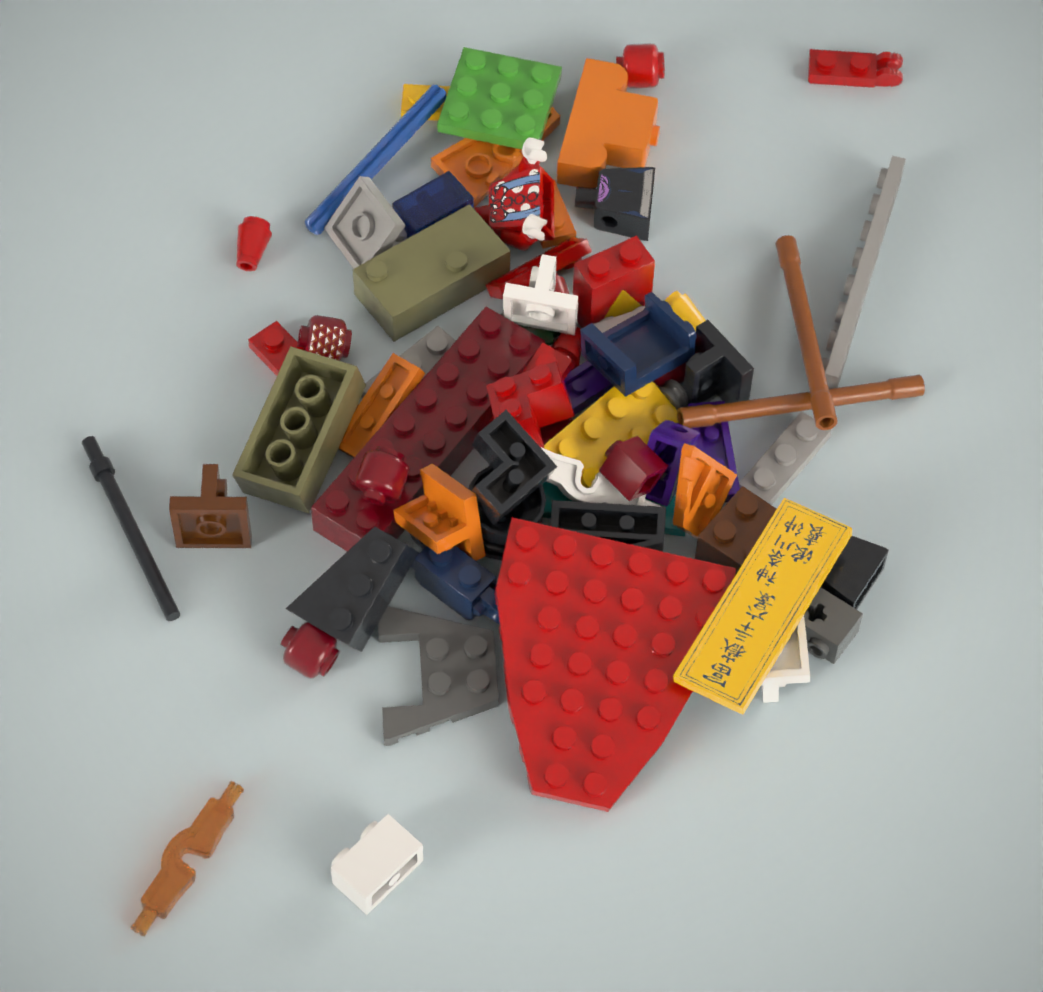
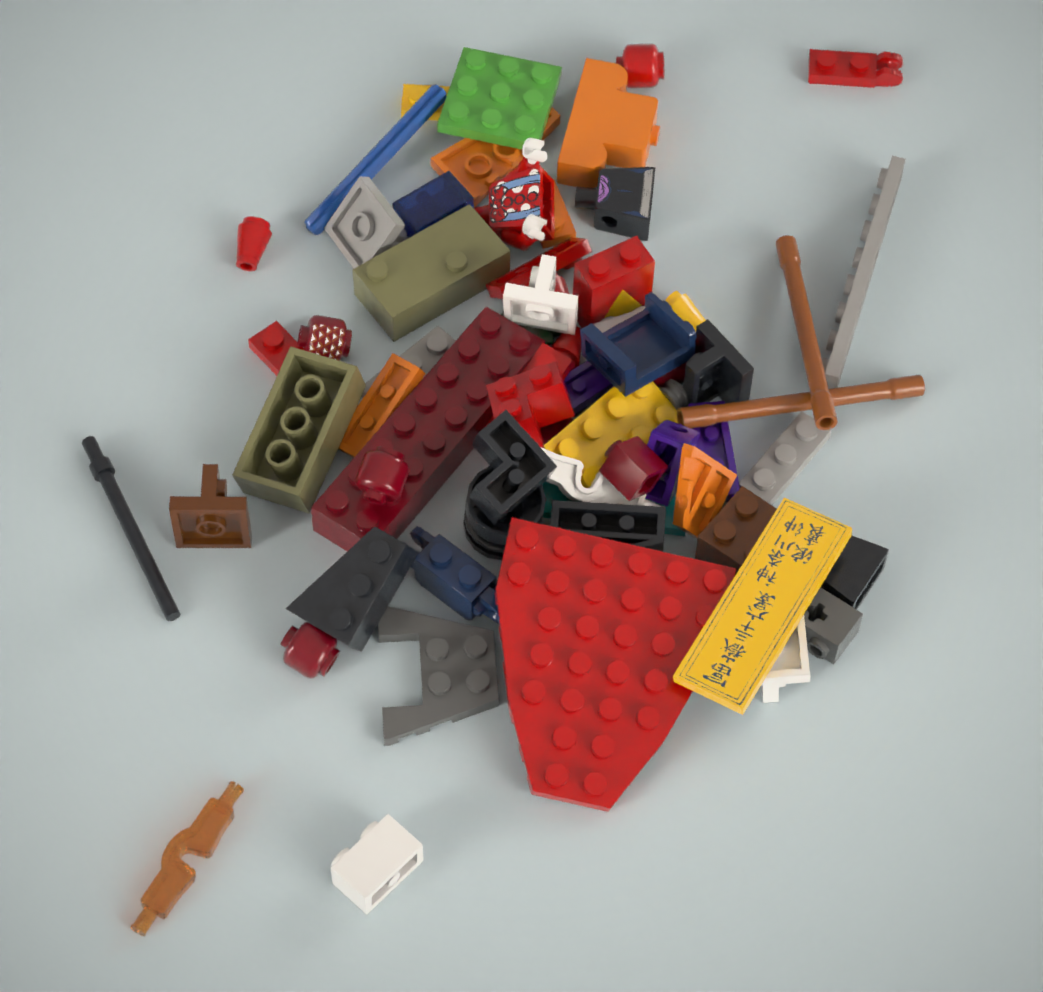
orange bracket [393,463,485,561] -> none

